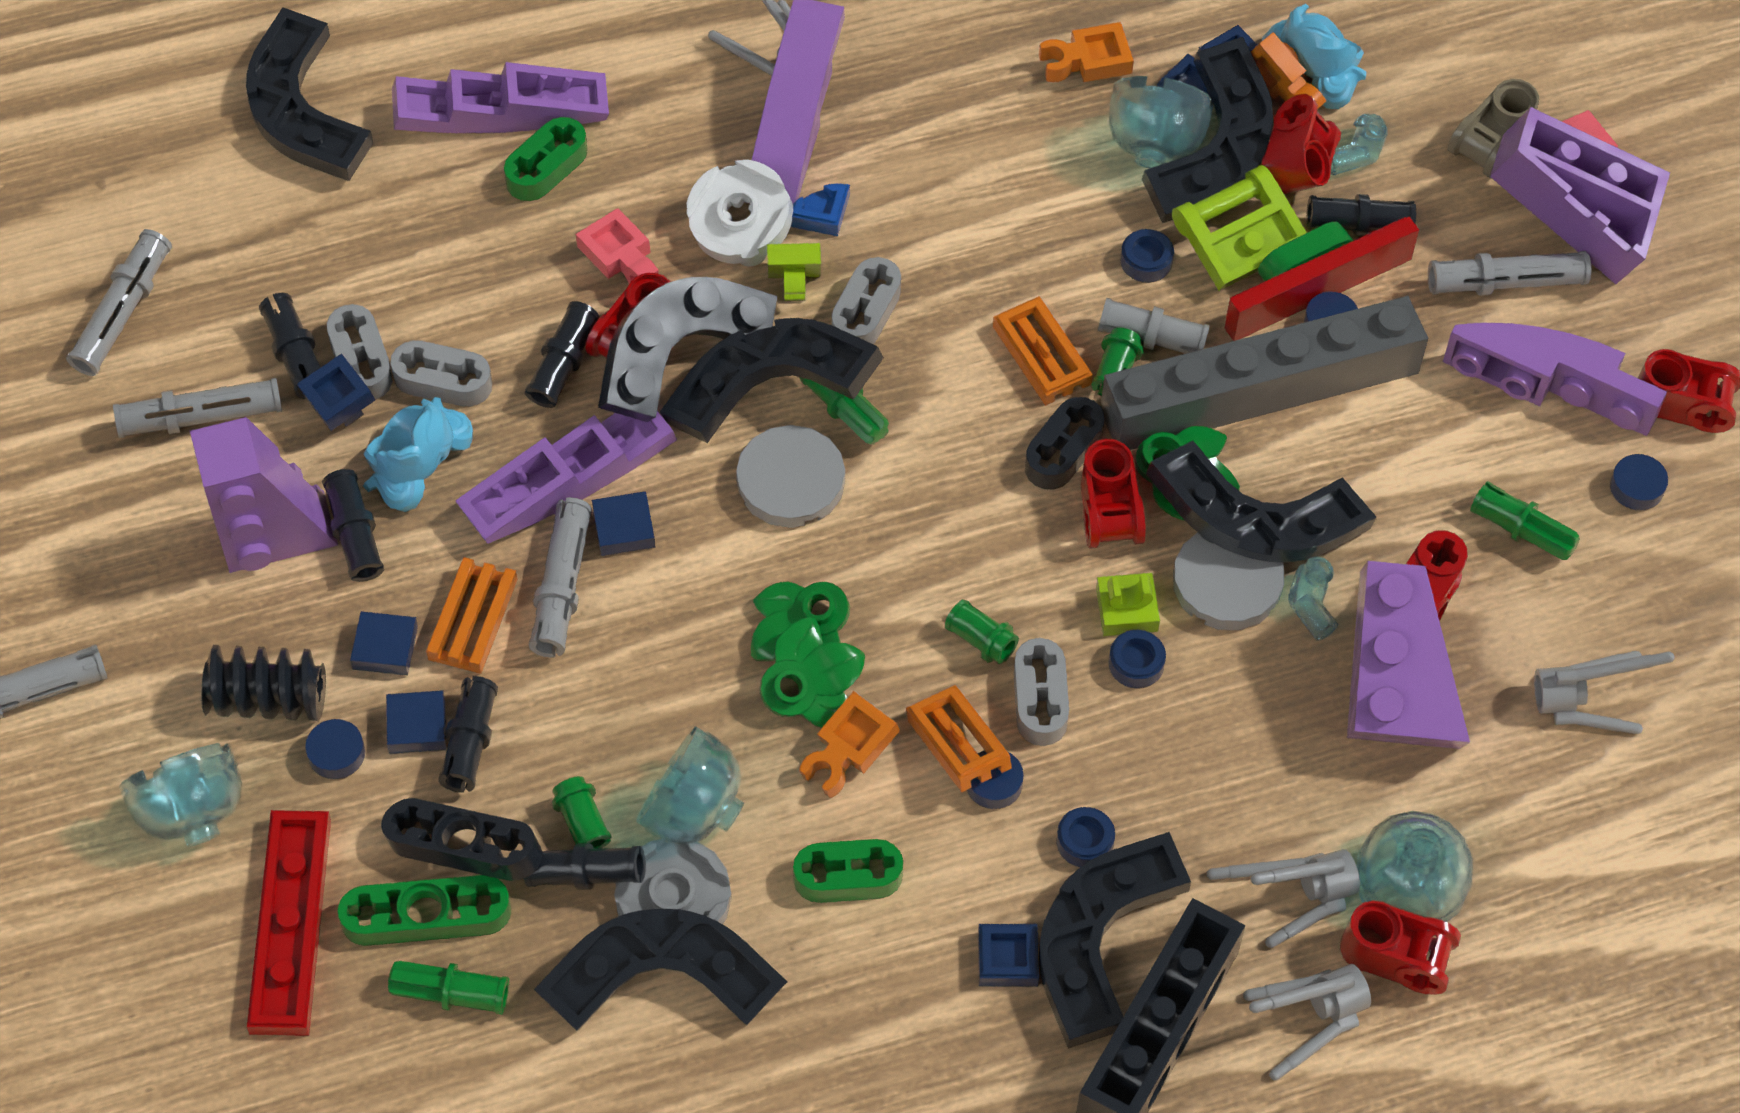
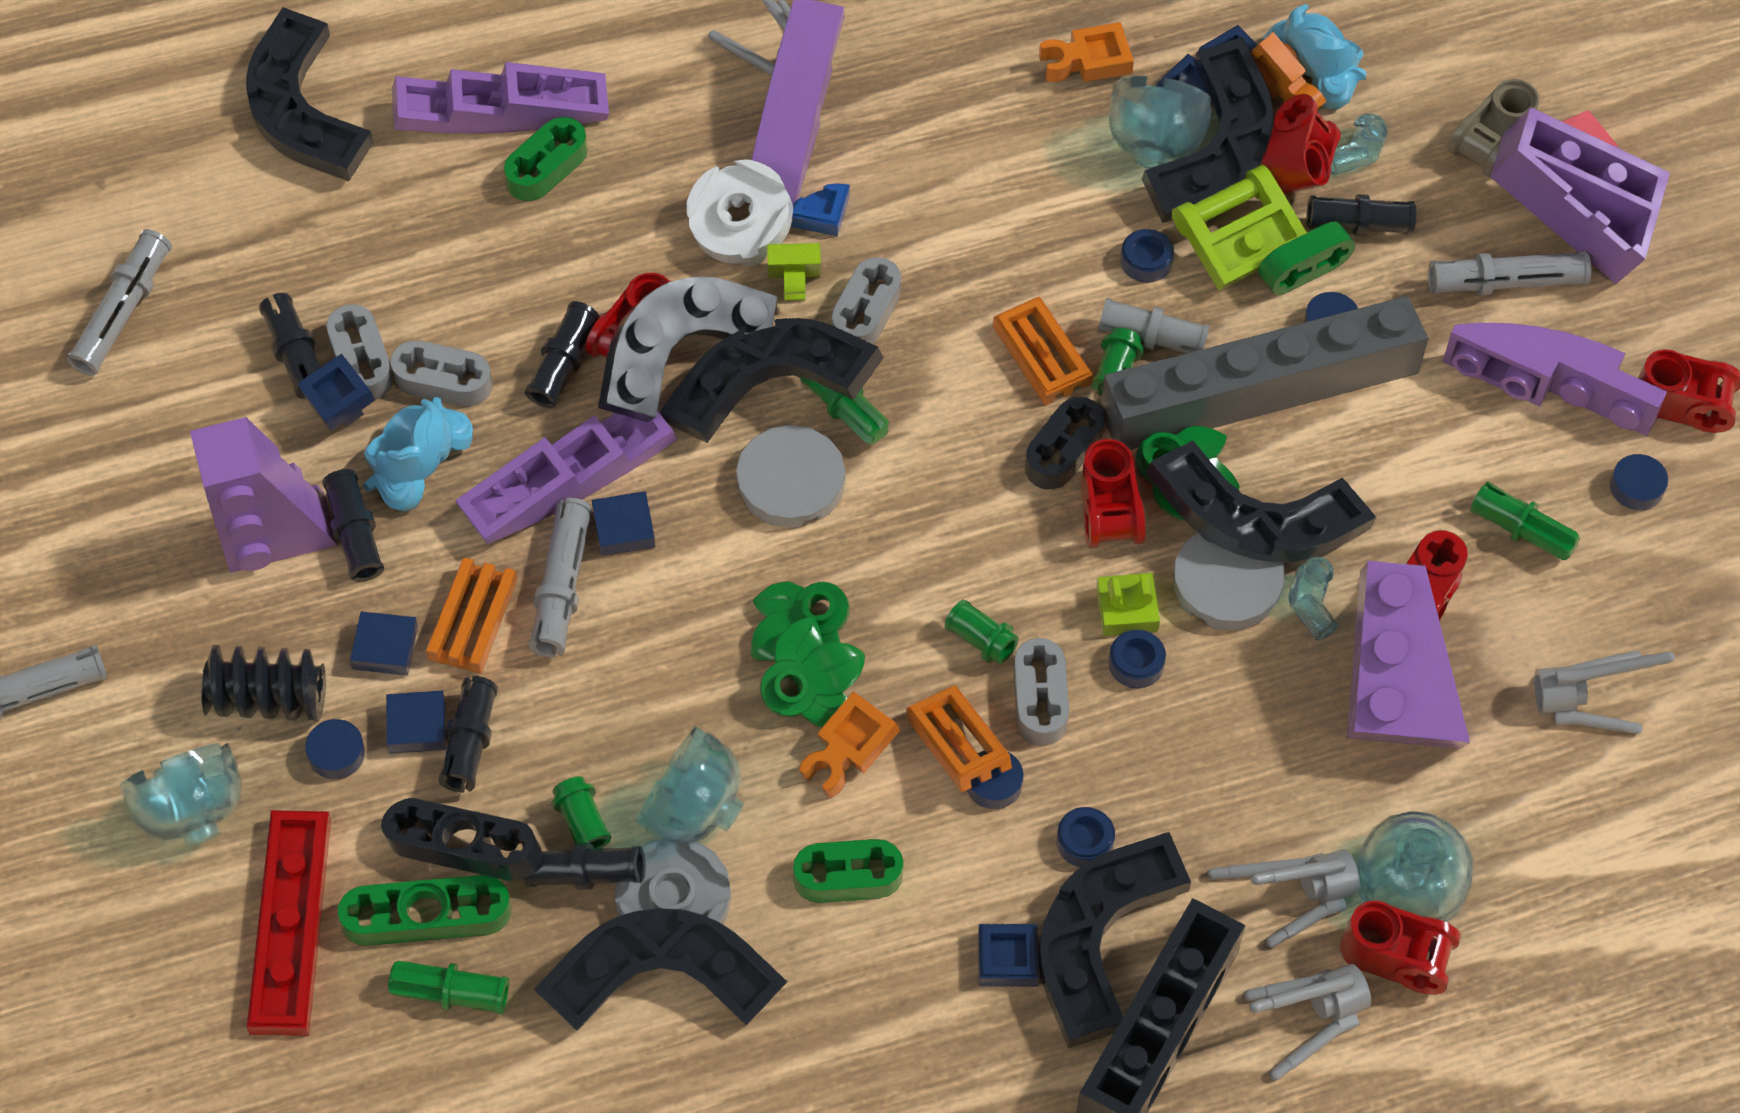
light grey pin [113,378,282,438] -> none
coral plate [575,208,659,283] -> none
red tile [1224,217,1419,341] -> none

